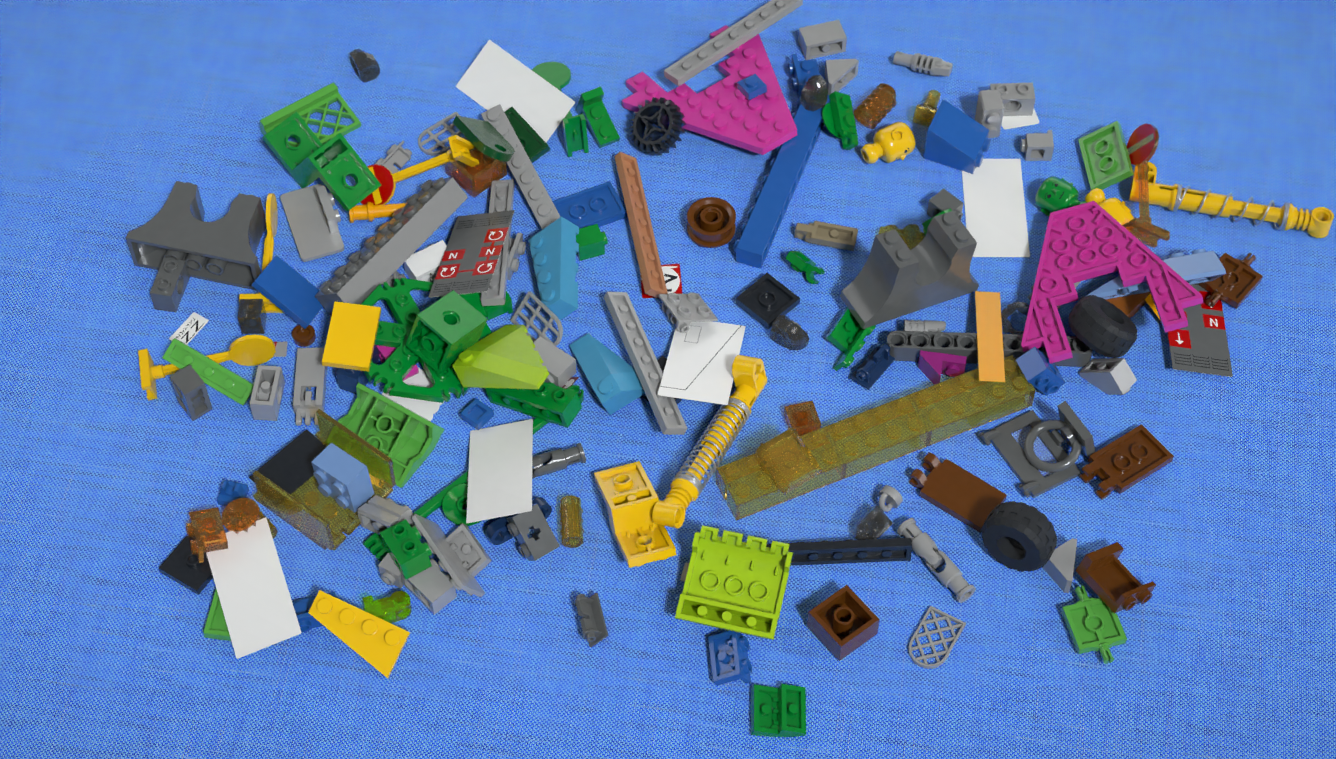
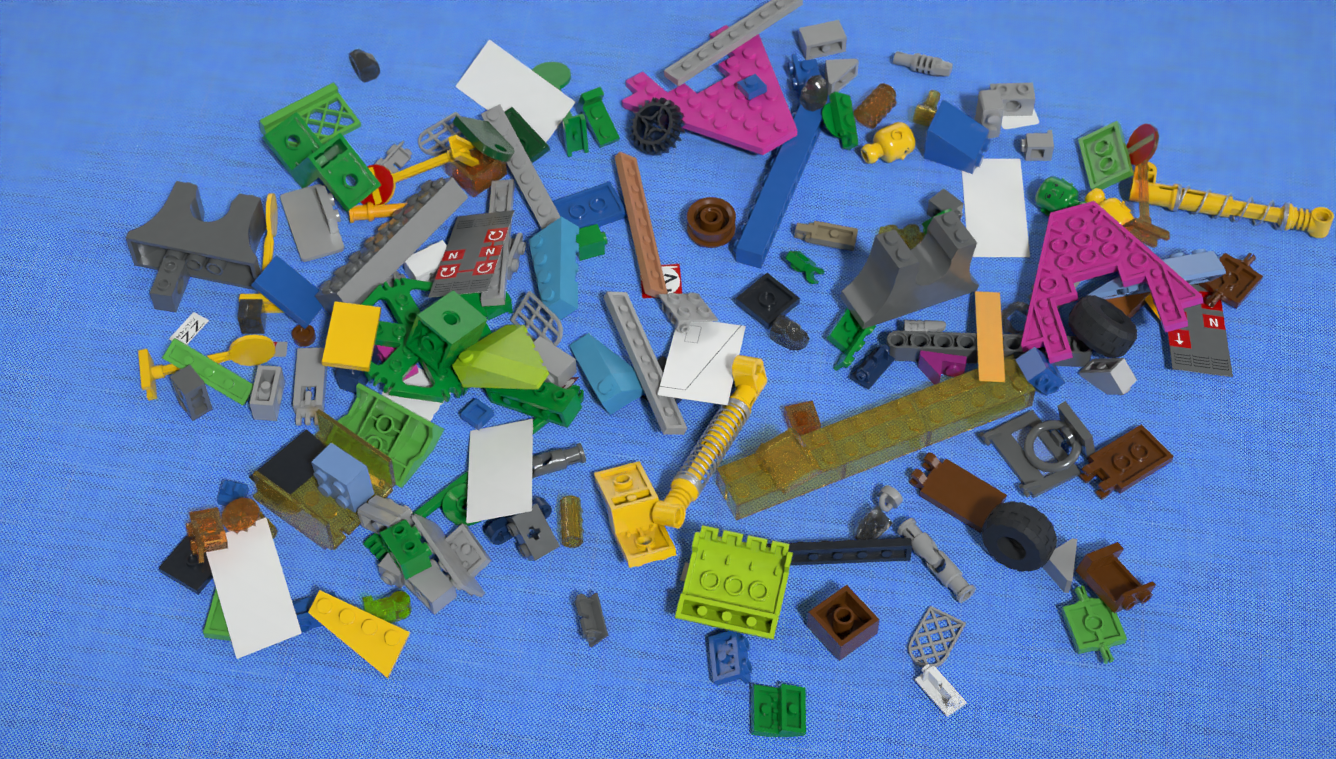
none -> white hinge [915,664,967,717]

